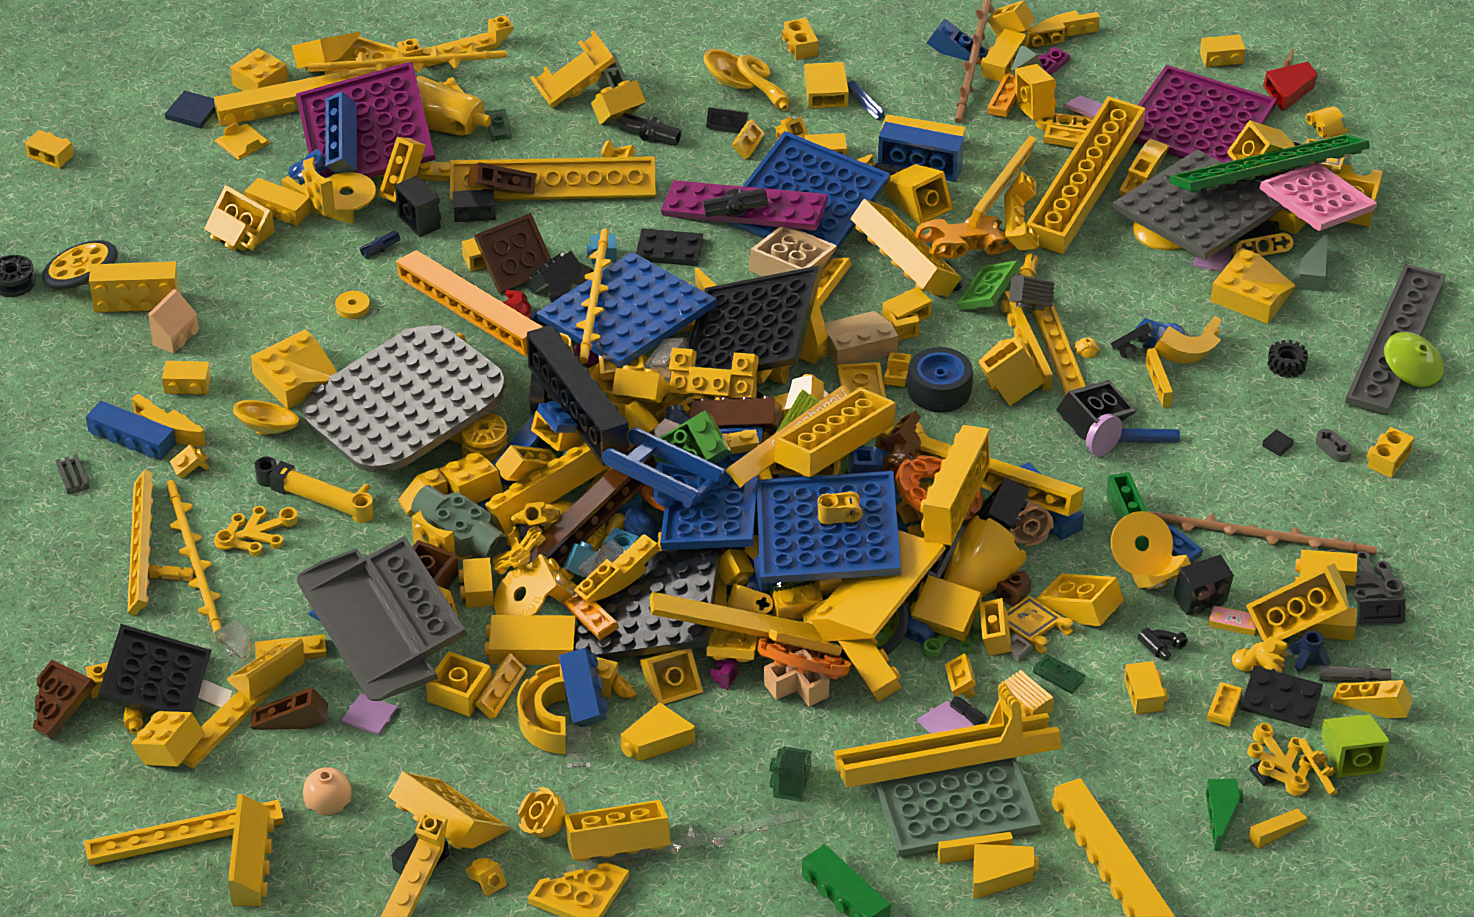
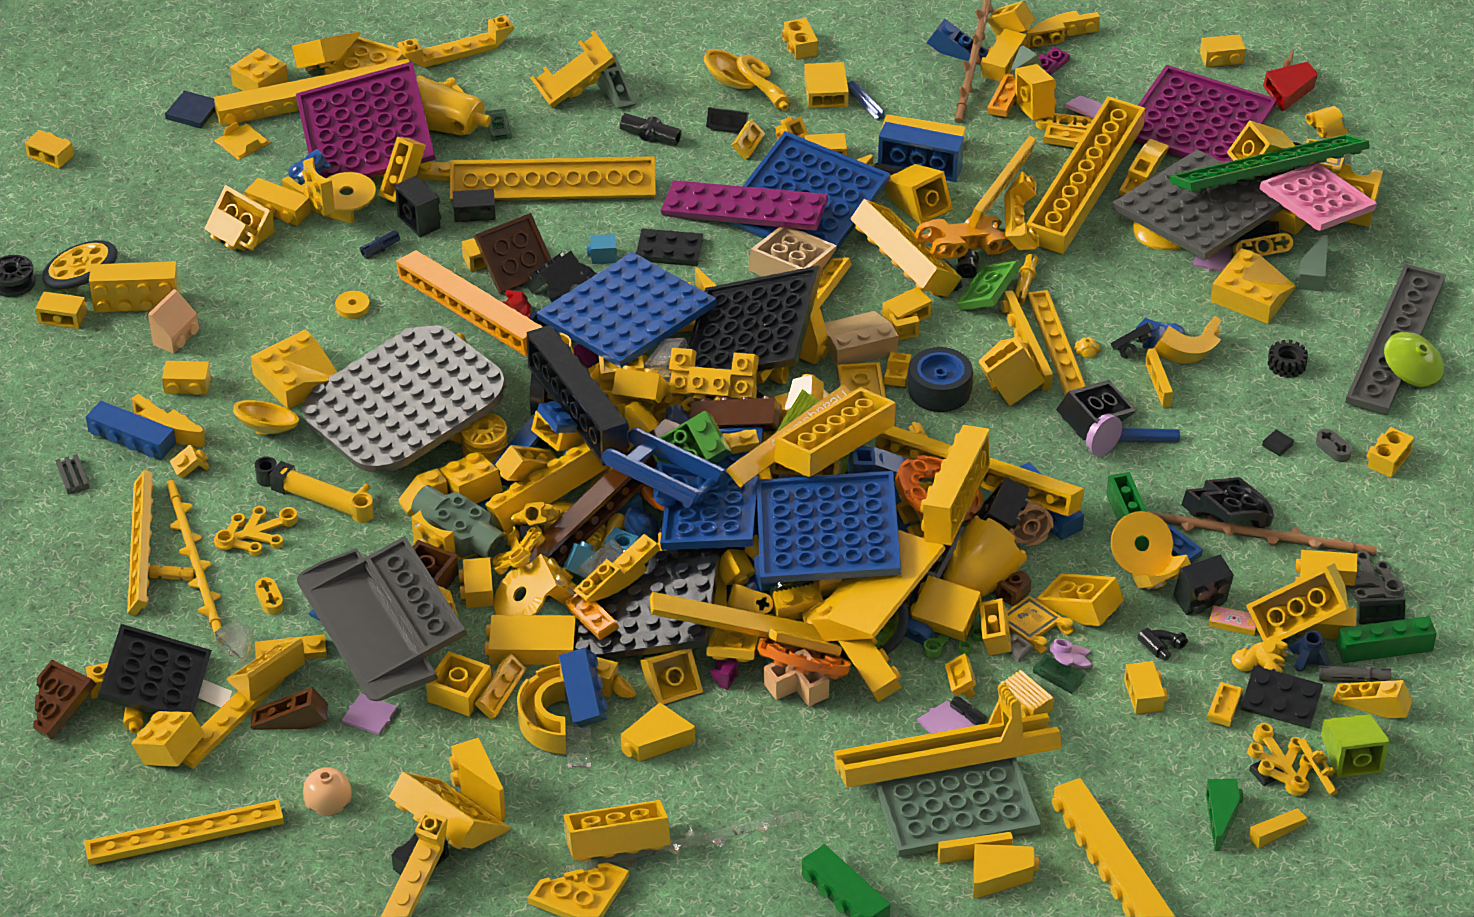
yellow slope [228,794,275,906] -> none
yellow plant [309,46,507,77] -> none
blue brick [325,92,357,174] -> none
yellow bracket [465,858,507,896] -> none
reddish brown slope [468,162,536,194] -> none
yellow cylinder [518,787,567,838] -> none
yellow plant [576,229,612,364] -> none
yellow brick [591,80,646,125] -> none
yellow bracket [601,140,636,157] -> none
black piece [703,188,768,217] -> none
clear green brick [770,746,812,802] -> none
yellow piece [818,491,863,524] -> none
reddish brown plate [883,411,921,476] -> none
dark grey brick [1009,276,1055,311] -> none
none -> yellow brick [35,292,87,329]
none -> yellow beam [255,577,284,615]
none -> yellow slope [449,738,506,821]
none -> black wheel [957,249,979,278]
none -> lavender plate [1050,639,1092,668]
none -> black slope [1181,477,1274,528]
none -> green brick [1336,616,1437,663]

